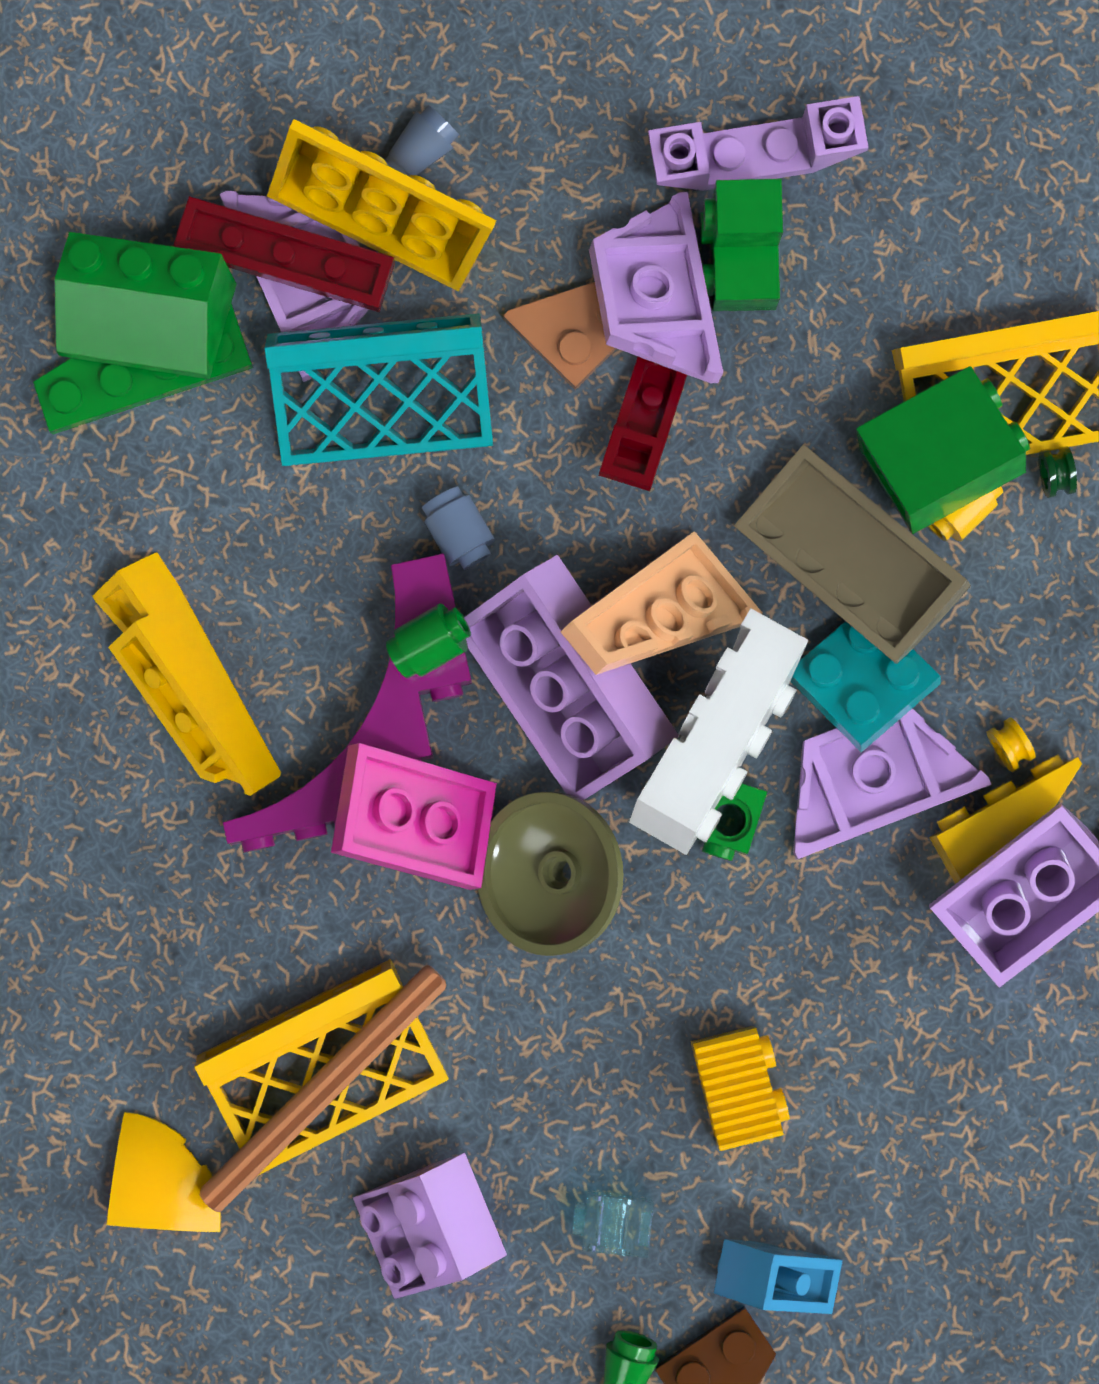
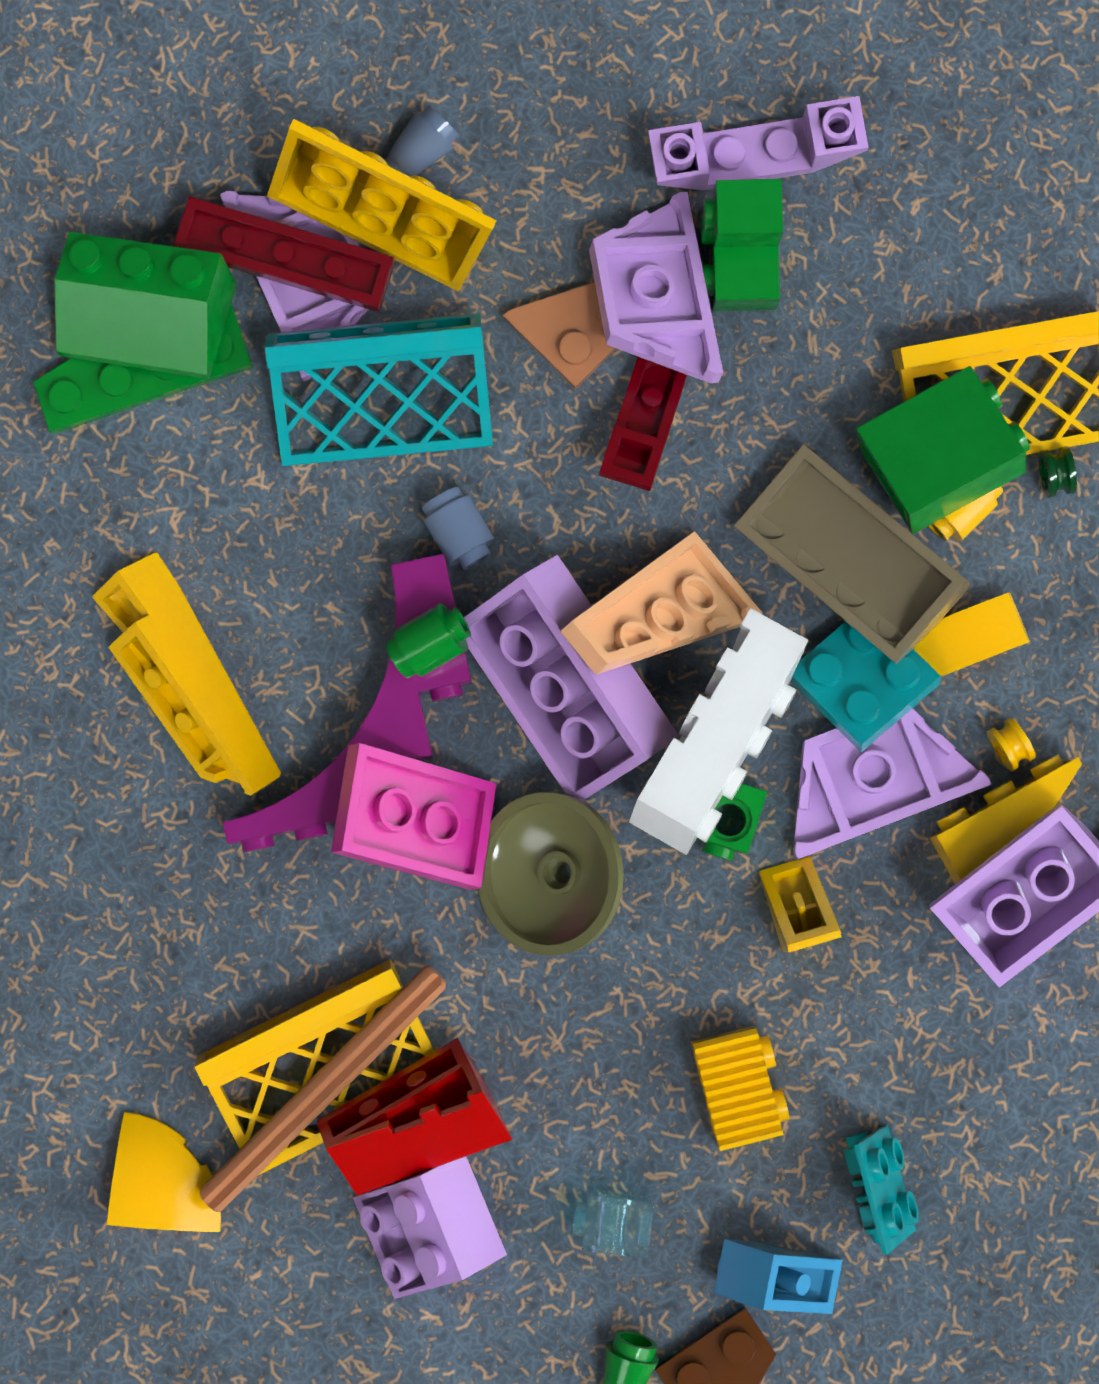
none -> red wedge [316,1037,513,1196]
none -> yellow slope [759,856,842,953]
none -> teal hinge [843,1125,919,1255]
none -> yellow slope [913,592,1030,677]

